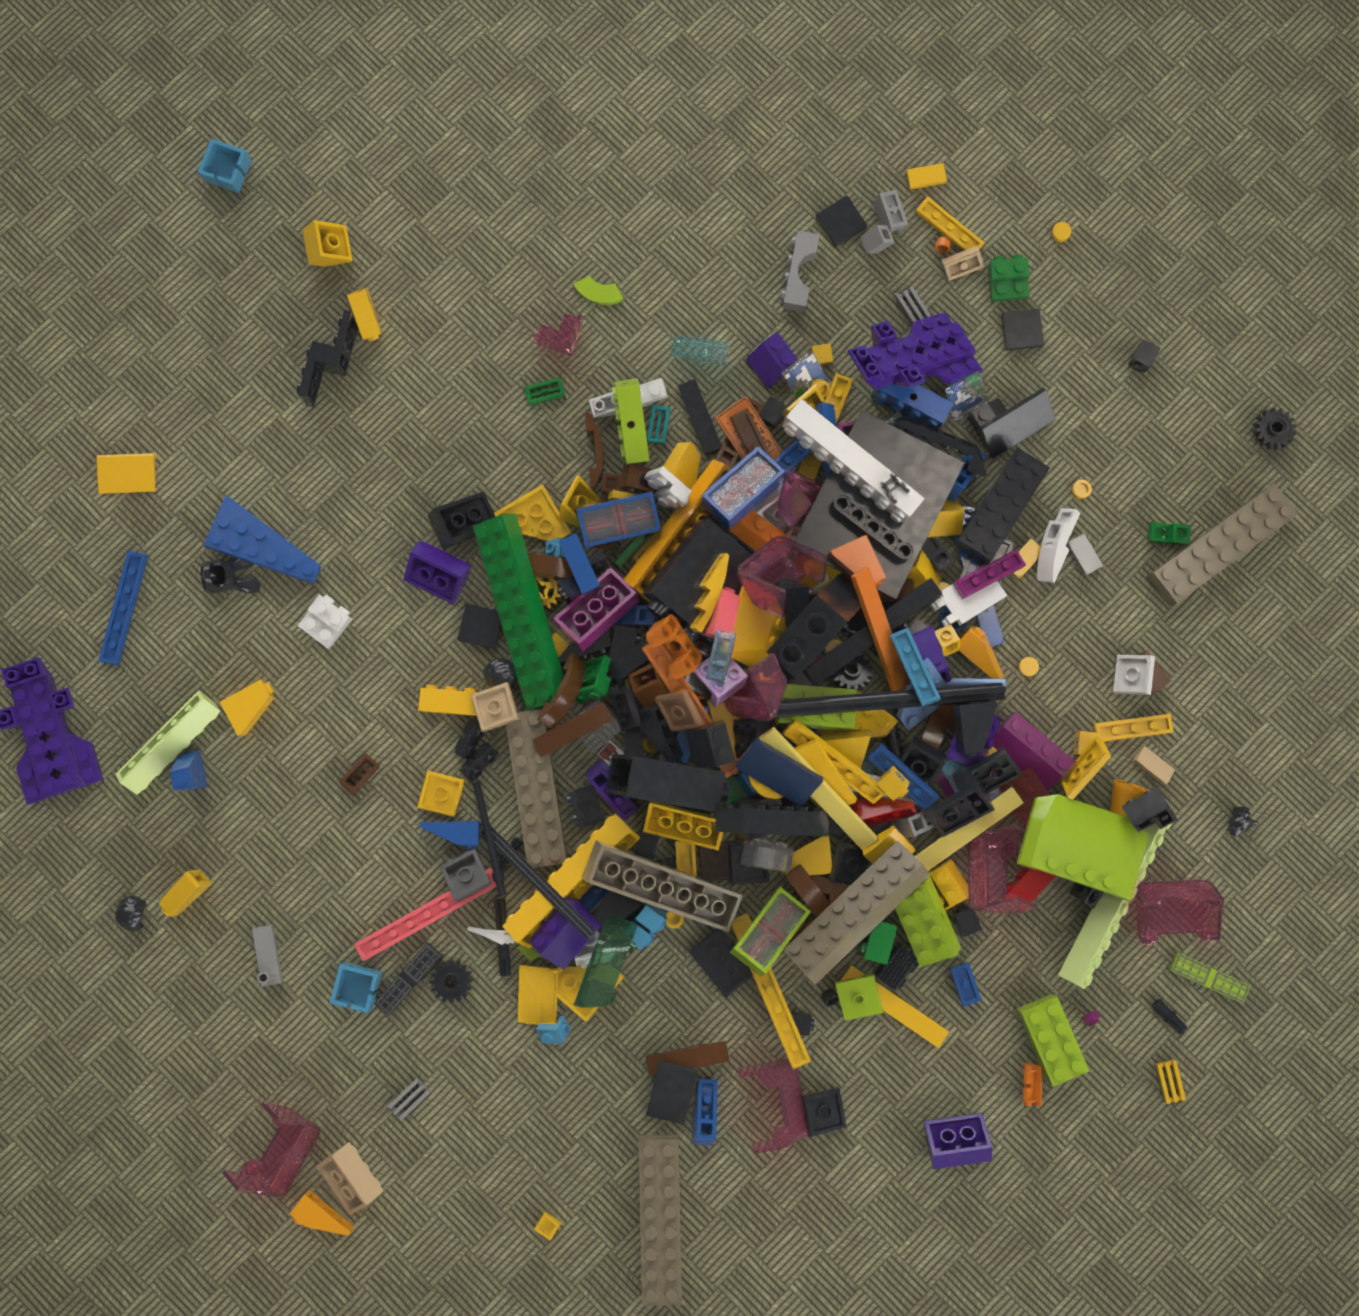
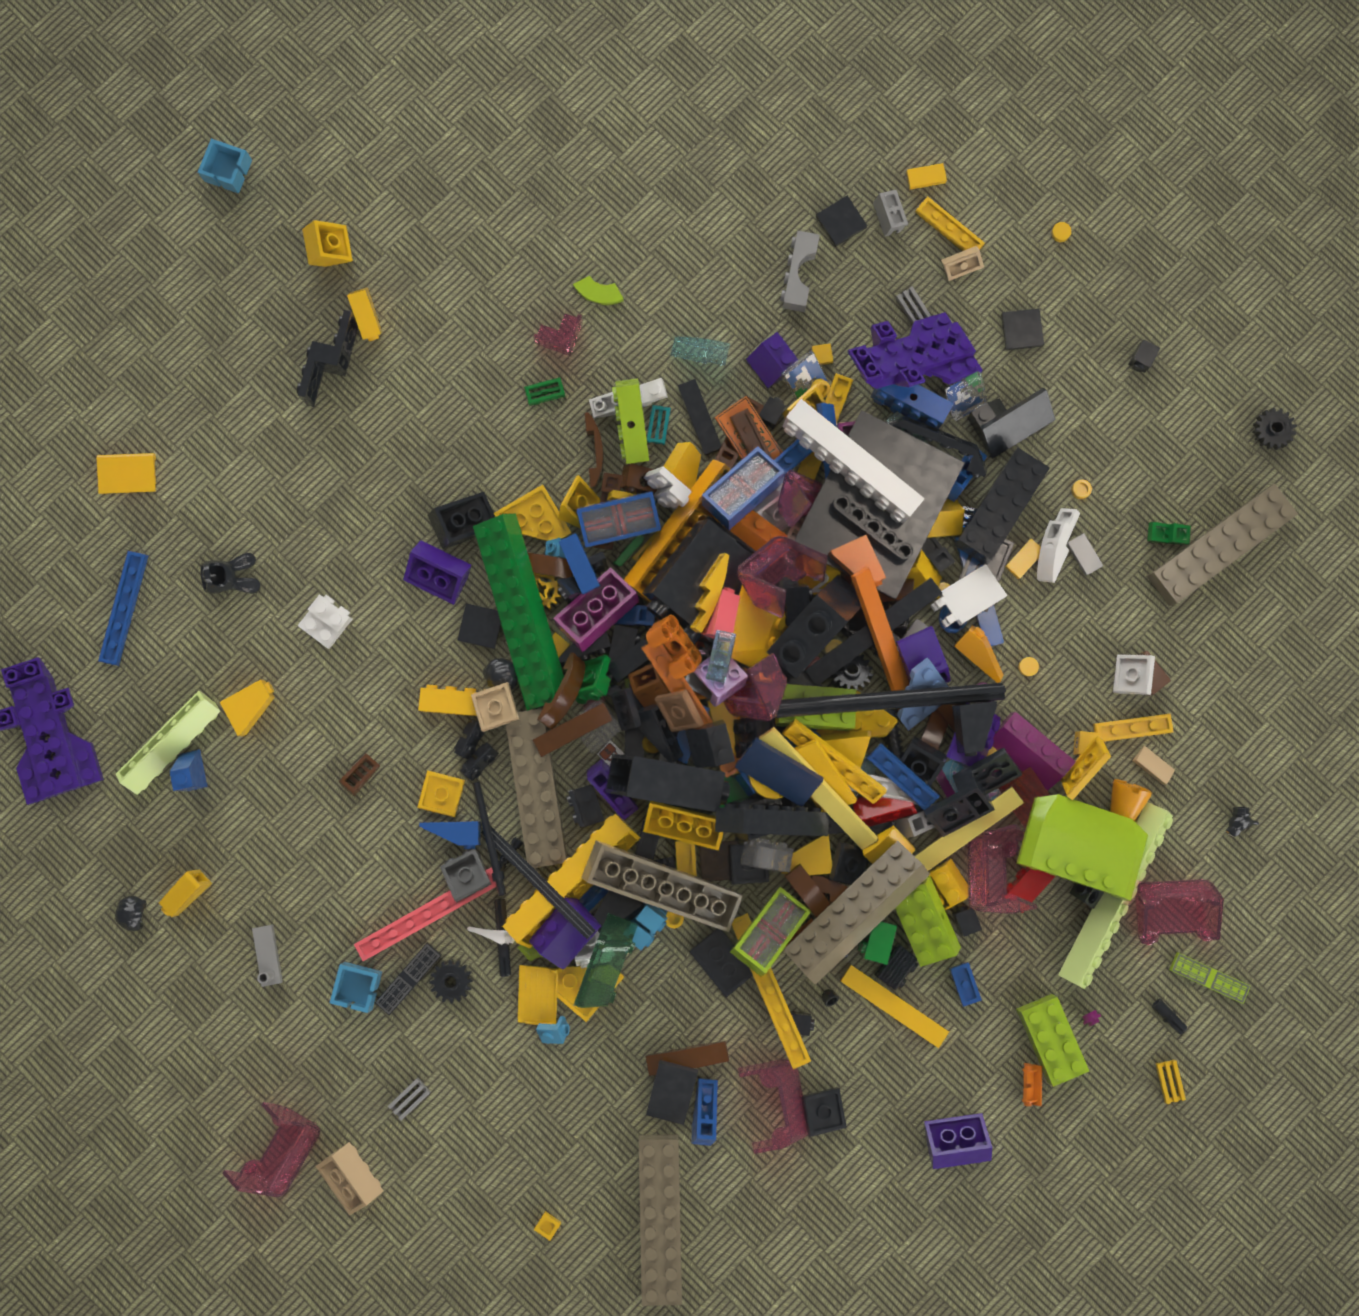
blue wing [203,495,321,584] -> none
light orange slope [290,1190,355,1236] -> none
lime plate [835,974,883,1021] -> none
light grey brick [860,225,895,254] -> none
yellow brick [877,766,910,801] -> none
piece [880,474,910,504] -> none
dark azure tile [890,628,941,707] -> none
orange hinge [935,236,951,253] -> none
yellow brick [935,624,960,657] -> none
light blue bar [947,678,1006,687] -> none
magenta tile [953,549,1026,600] -> none
green plate [988,255,1030,302] -> none
black brick [1122,787,1178,832] -> none

